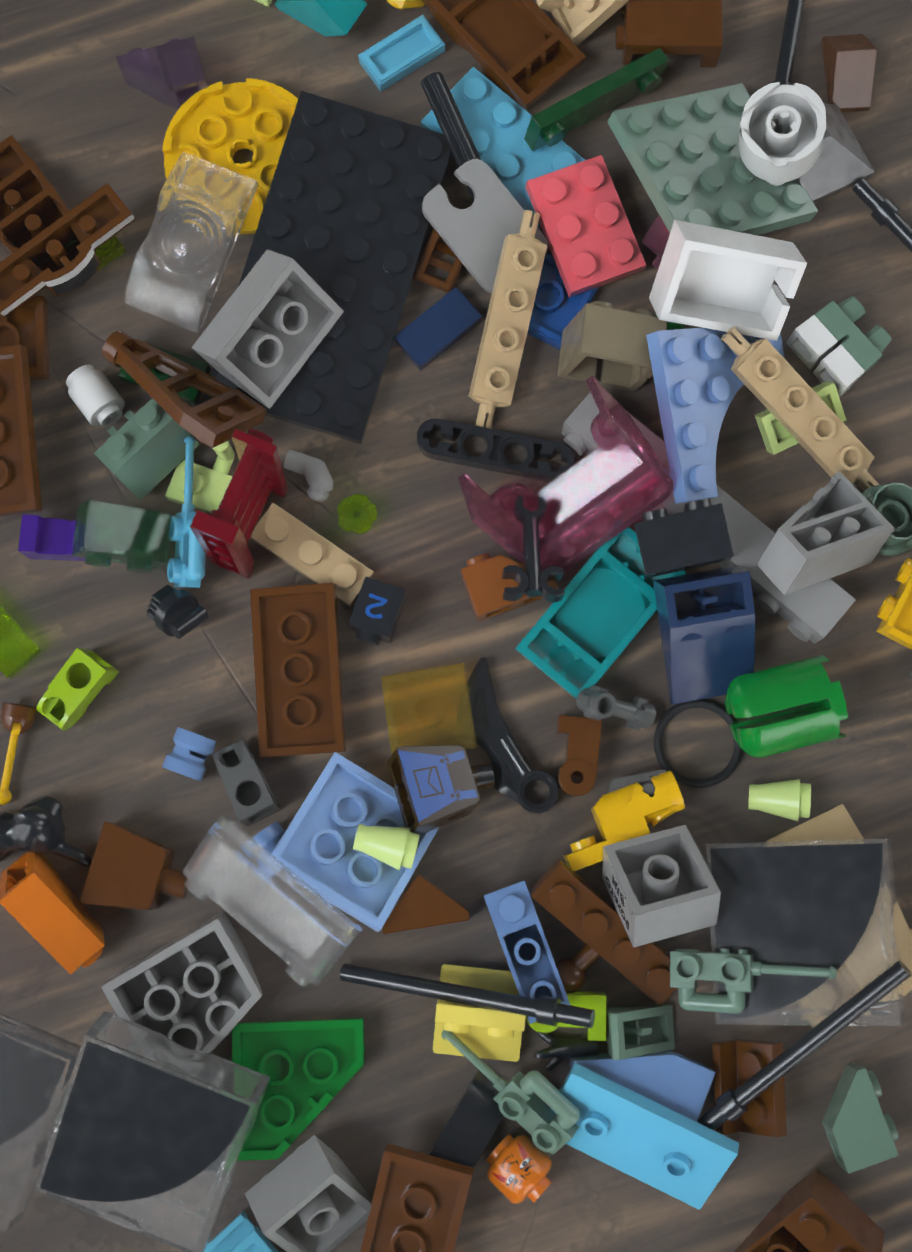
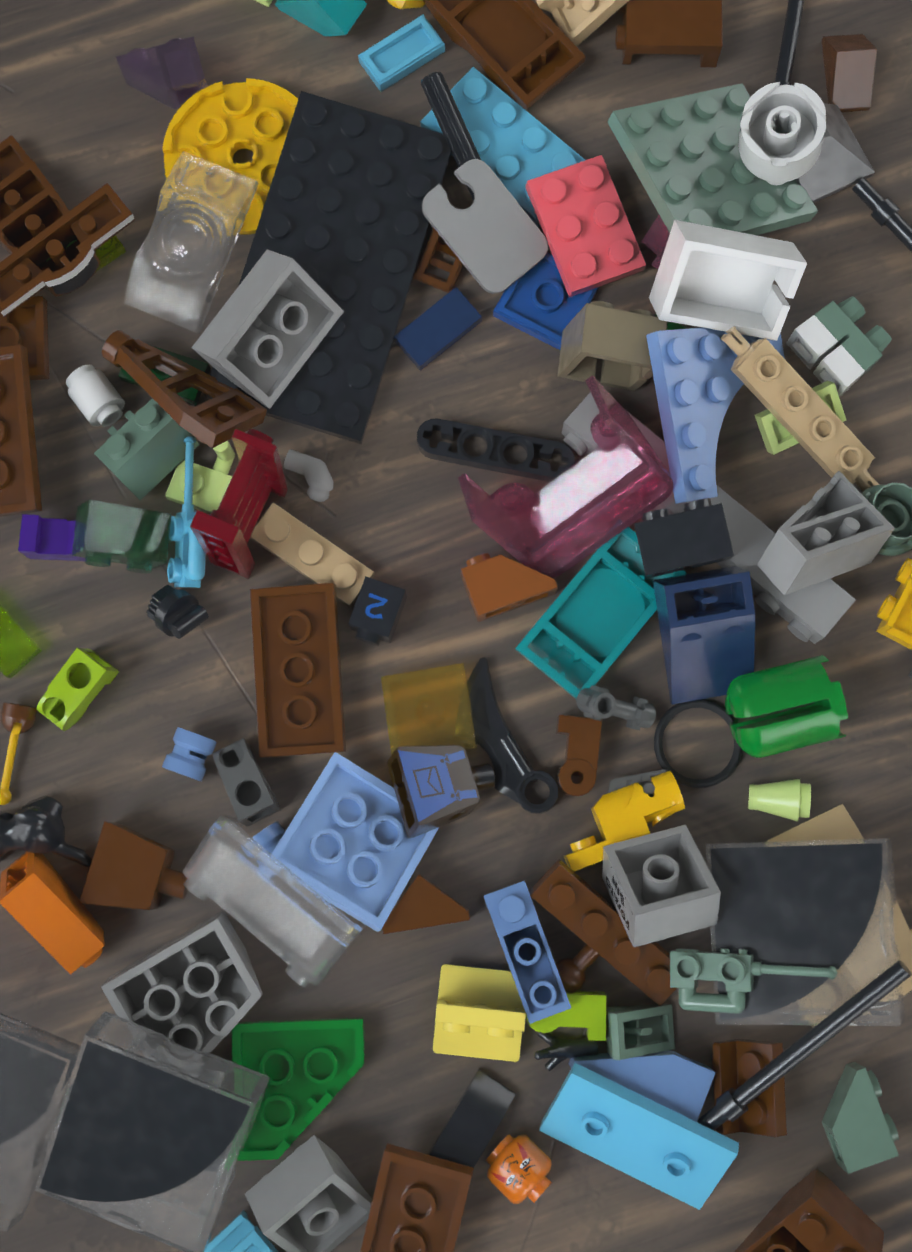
clear neon green plate [337,494,377,534] -> none
black bar [340,964,595,1028] -> none
yellowish green cone [353,824,420,871] -> none
sand green piece [442,1030,580,1155] -> none
tan plate [468,210,547,429] -> none
black bar [502,496,564,602] -> none
dark green plate [524,48,669,151] -> none

